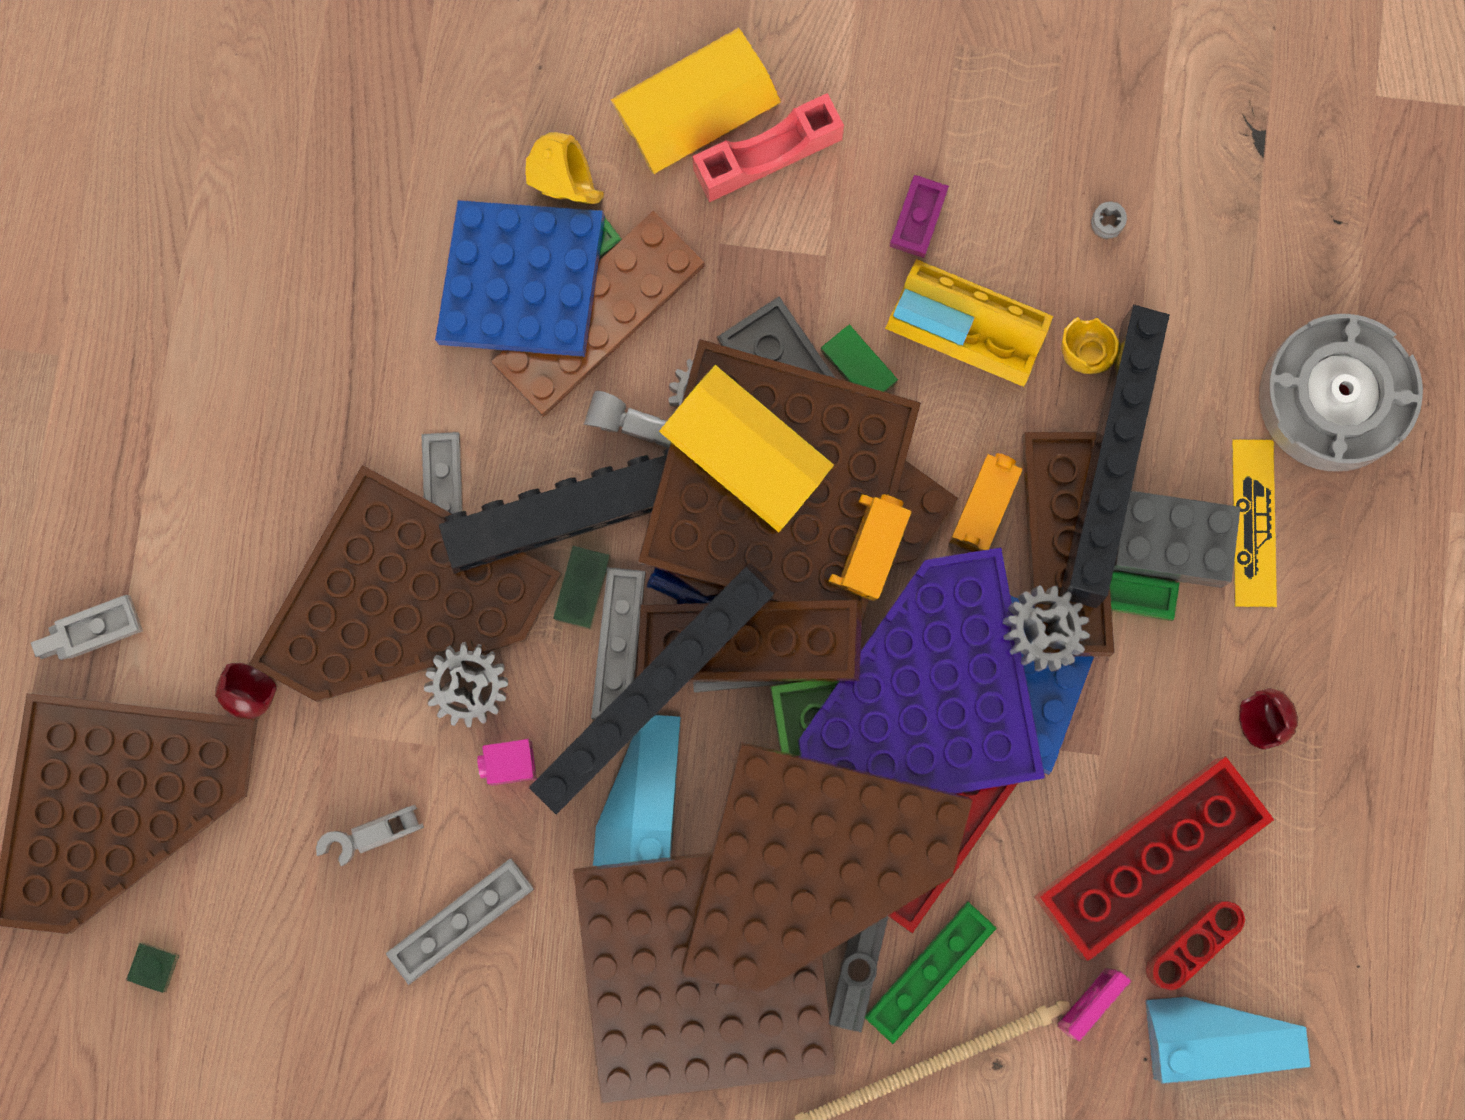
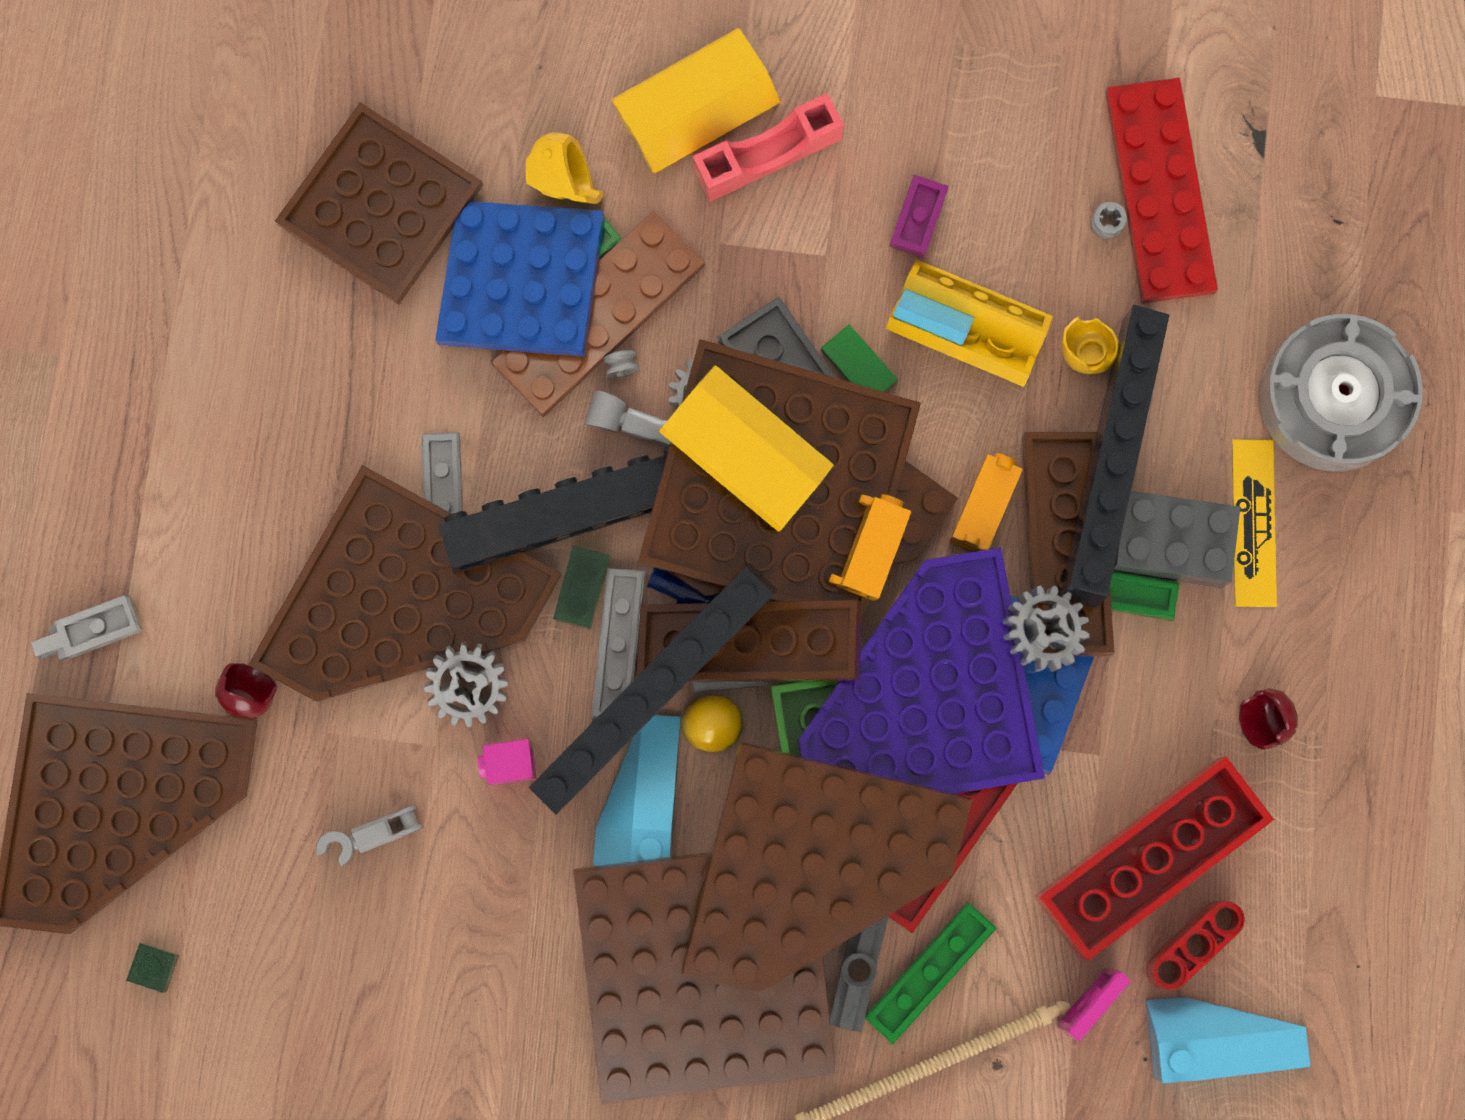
light grey tile [385,858,534,985] -> none
none -> reddish brown plate [275,102,483,305]
none -> light grey bush [603,350,640,378]
none -> yellow hair [681,694,743,752]
none -> red plate [1105,77,1218,304]

